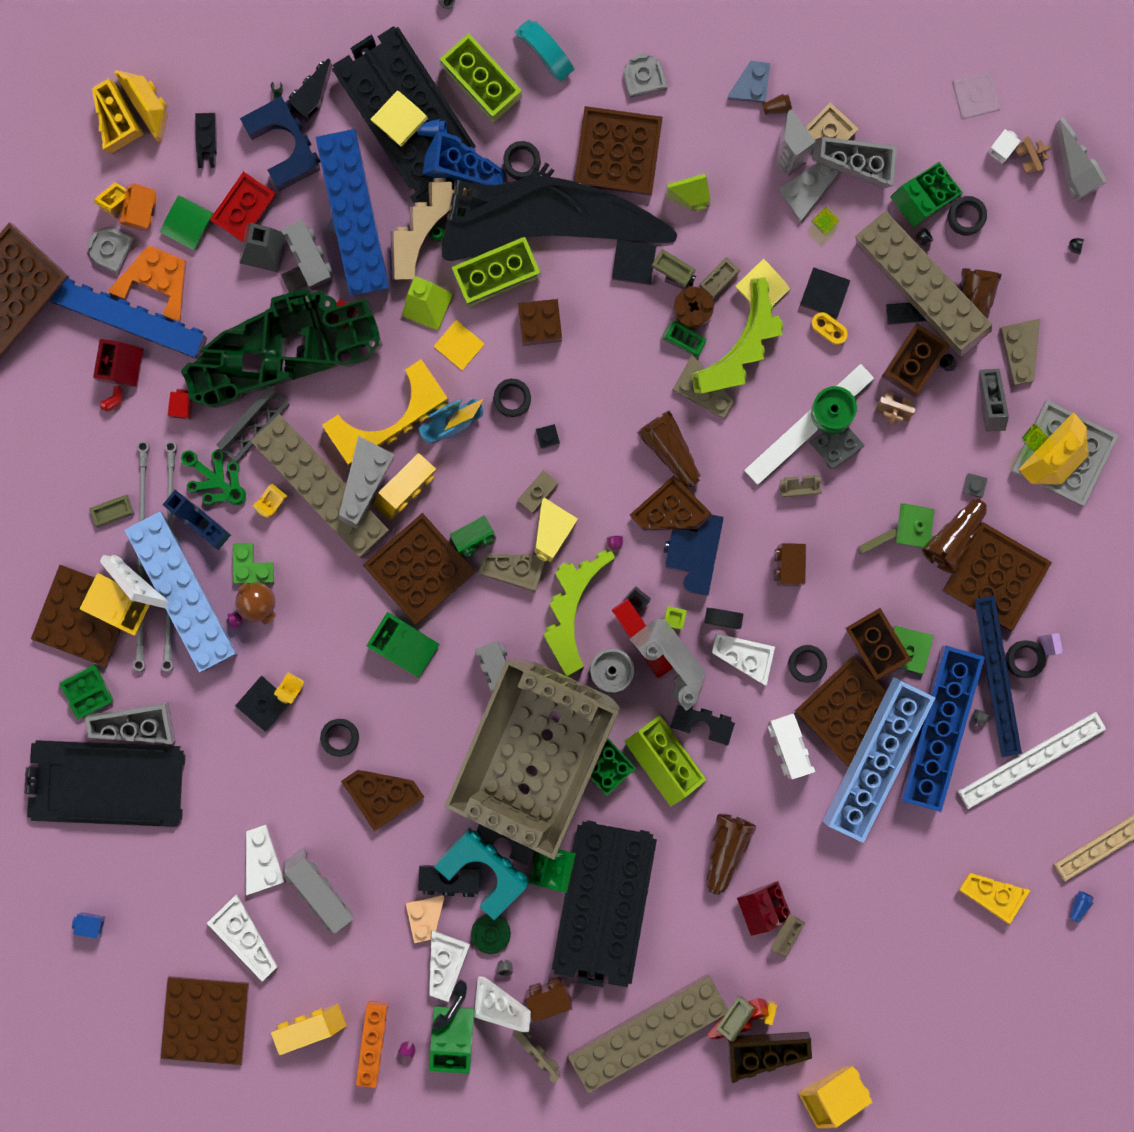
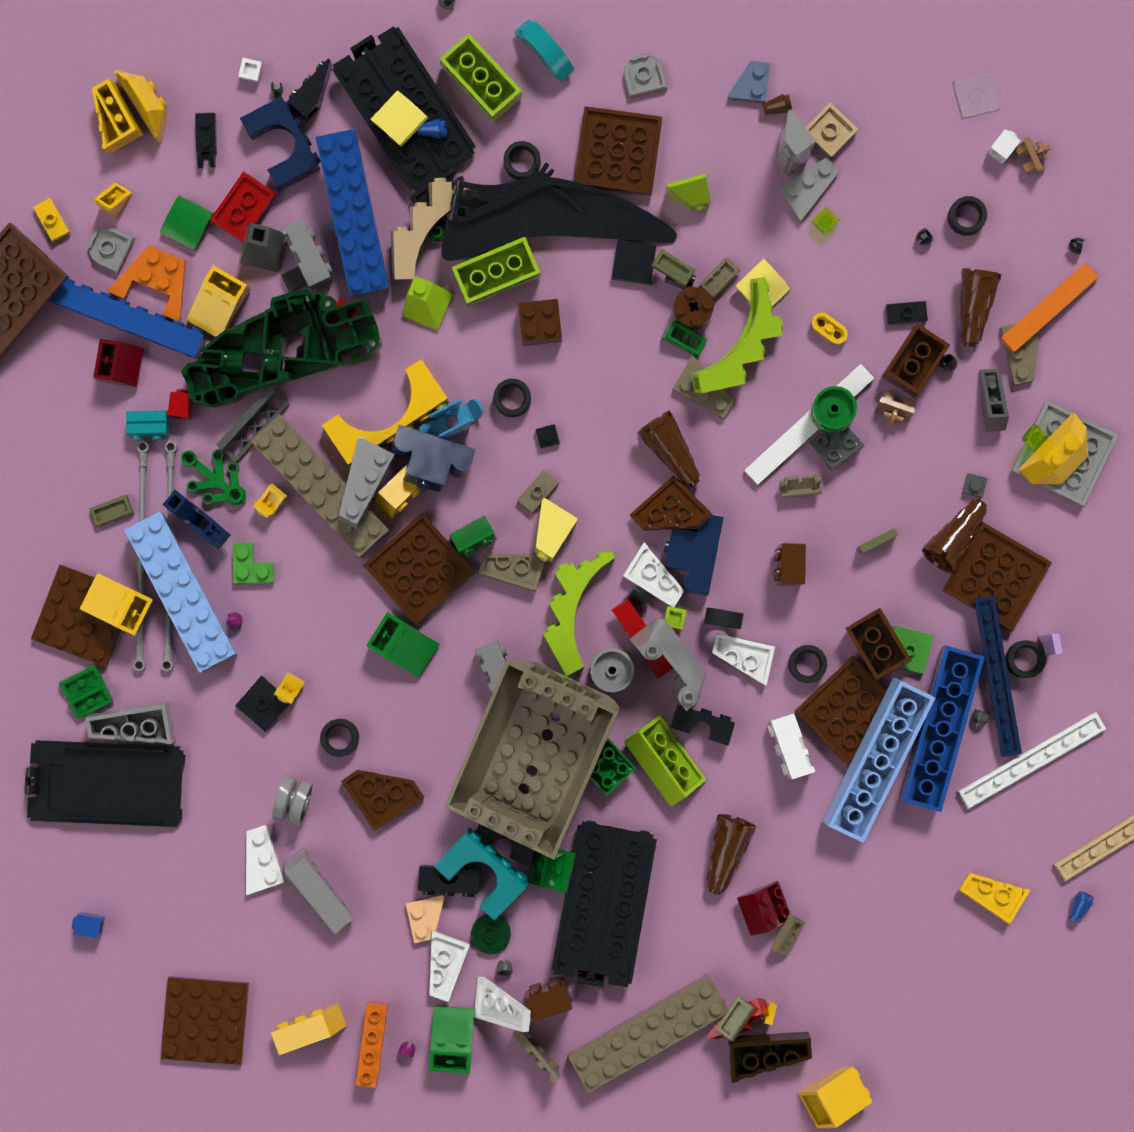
red arm [100,386,124,412] -> none
white wing [100,555,169,608] -> none
orange brick [119,183,157,231] -> none
white wing [207,894,278,981] -> none
dark orange brick [235,582,276,624] -> none
blue wedge [423,131,505,185] -> none
black bar [431,979,467,1030] -> none
yellow sticker [434,320,484,370] -> none
yellow sticker [444,398,484,431] -> none
magenta hinge [607,536,623,550] -> none
black tile [800,267,851,318] -> none
light grey wedge [812,137,897,189] -> none
dark tan brick [855,211,992,357] -> none
green slope [890,162,963,228] -> none
bright green plate [896,503,934,548] -> none
light grey wedge [1056,117,1107,201] -> none
none -> yellow plate [33,198,70,243]
none -> teal brick [126,410,170,441]
none -> yellow slope [186,265,251,337]
none -> white plate [238,58,263,83]
none -> light grey wheel [272,775,313,826]
none -> dark blue brick [391,425,476,492]
none -> white wing [623,542,684,607]
none -> orange tile [1000,263,1099,354]

